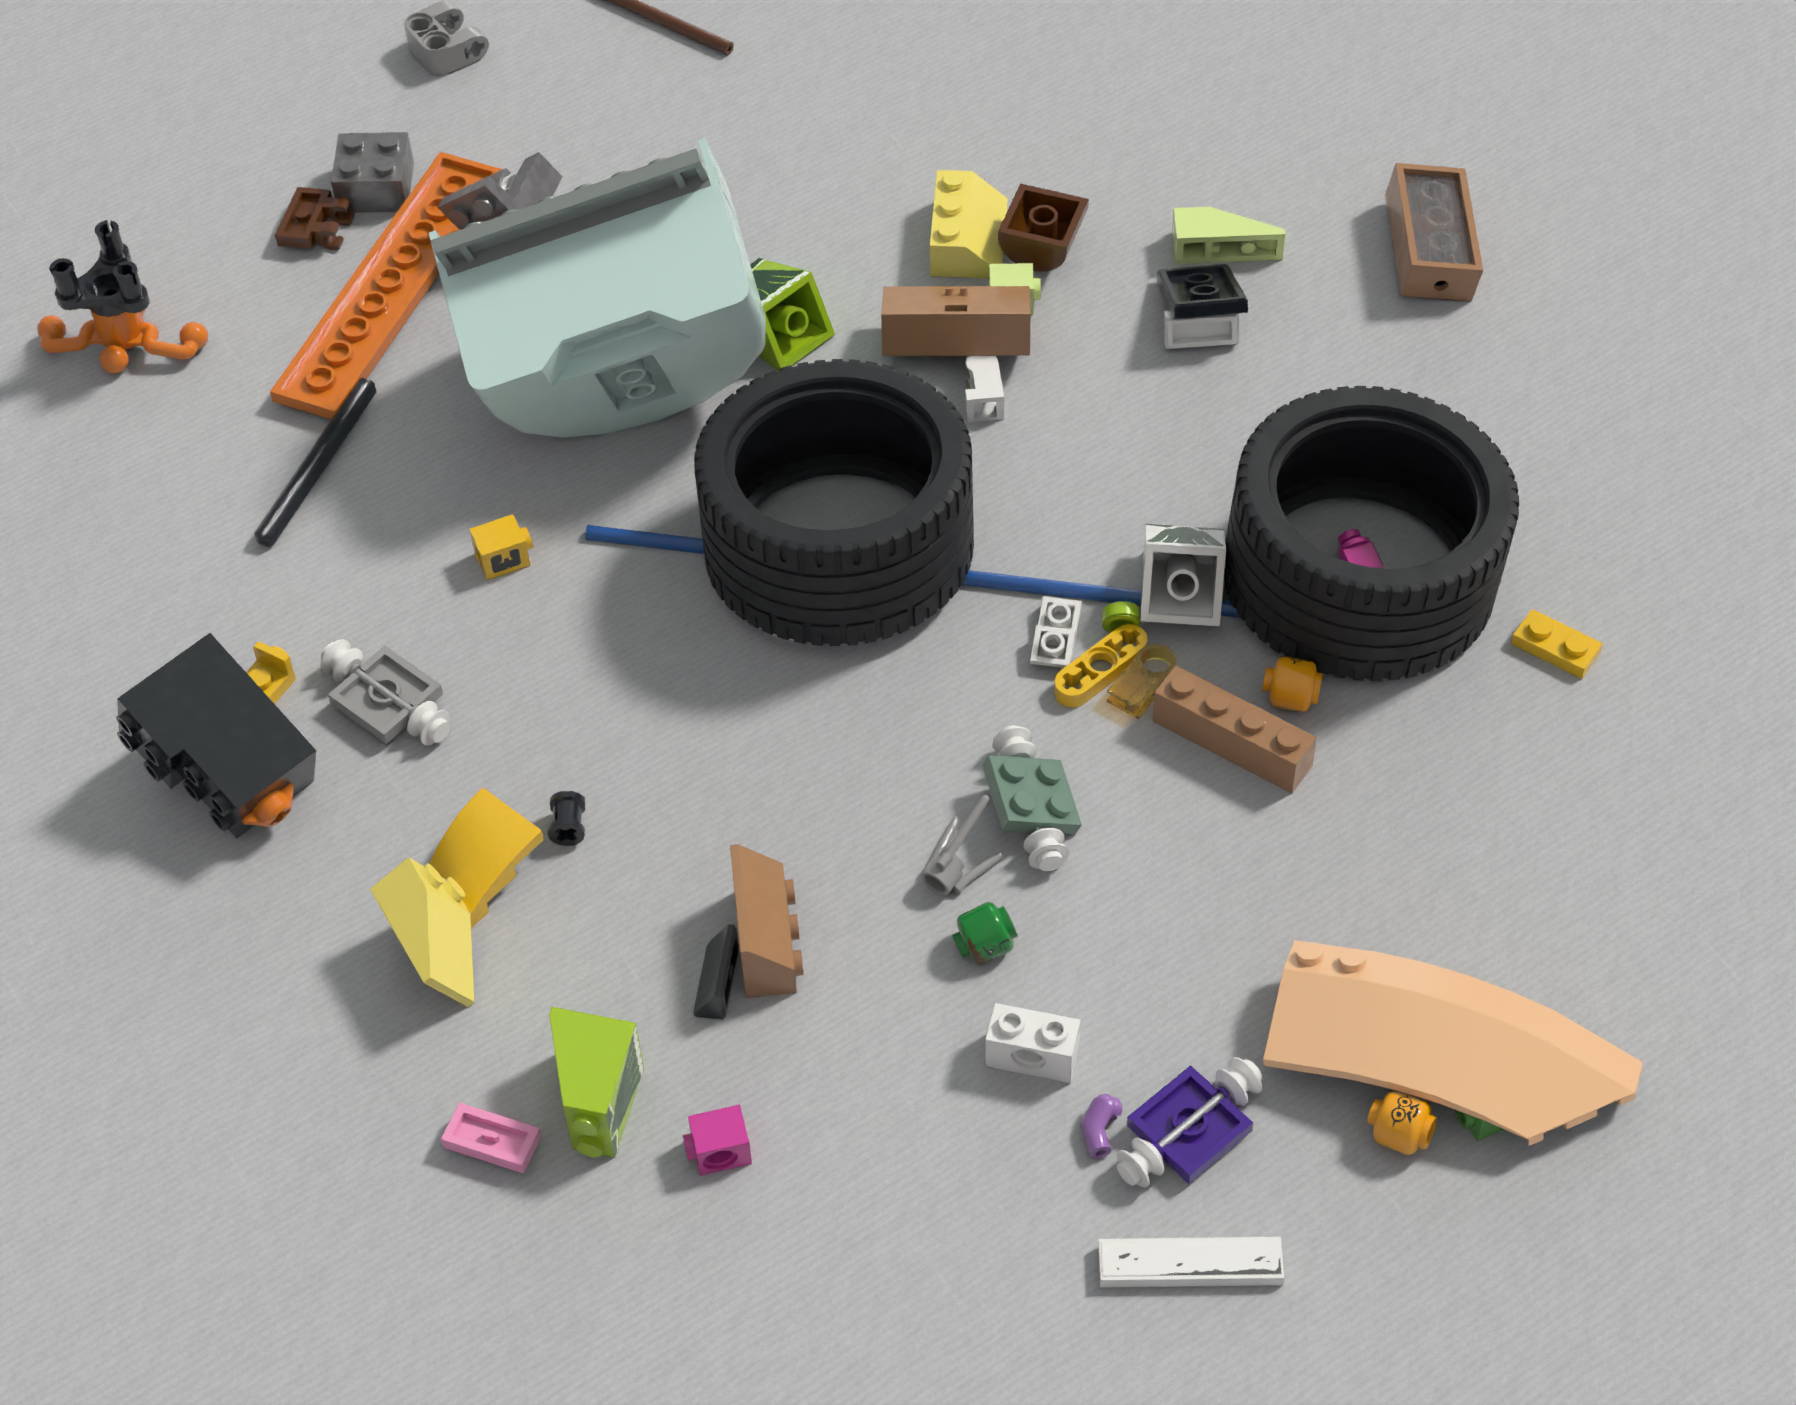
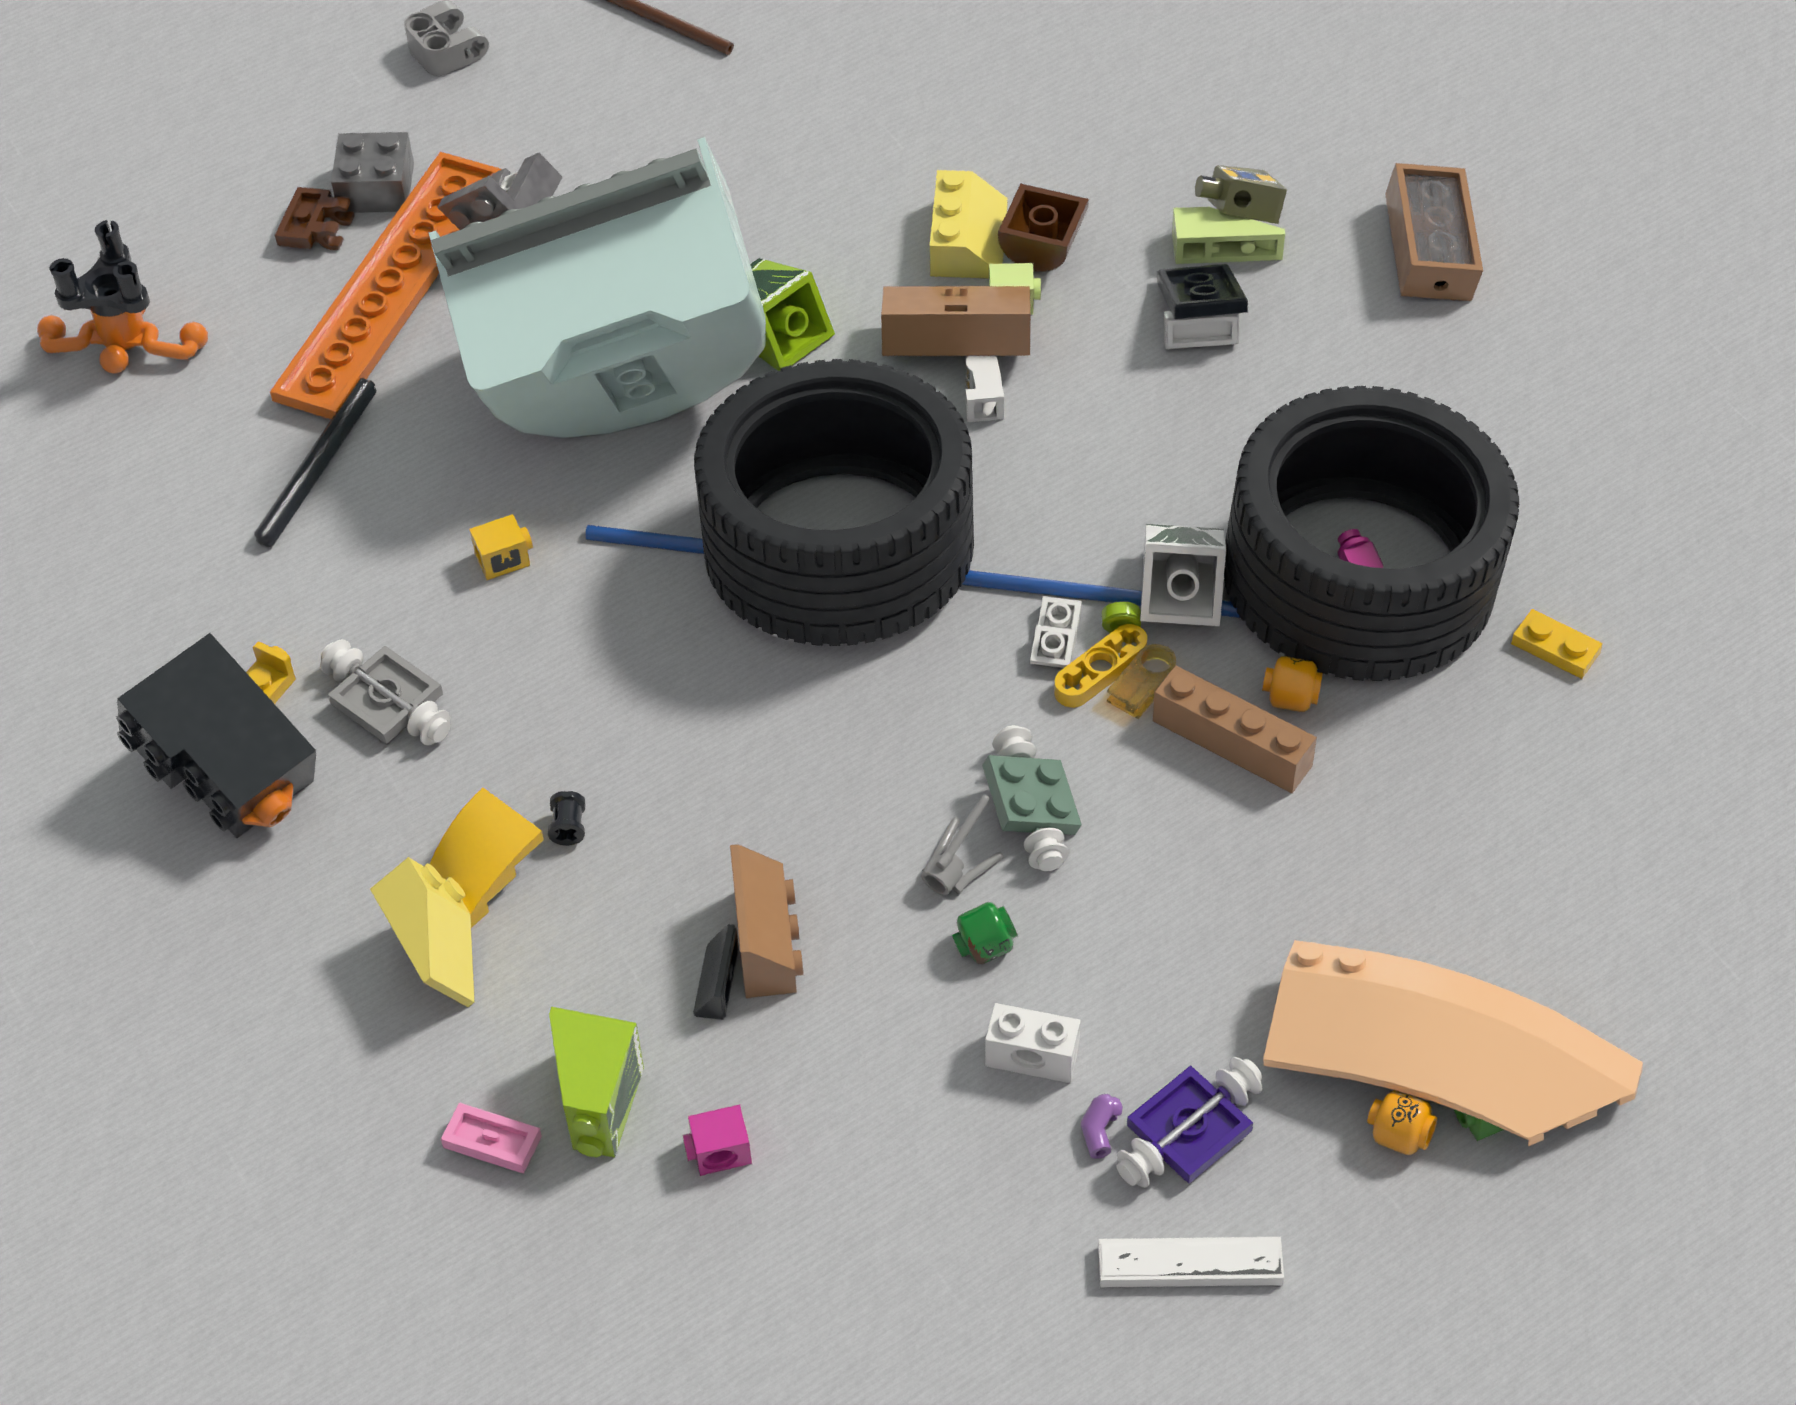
none -> olive torso [1195,165,1287,224]

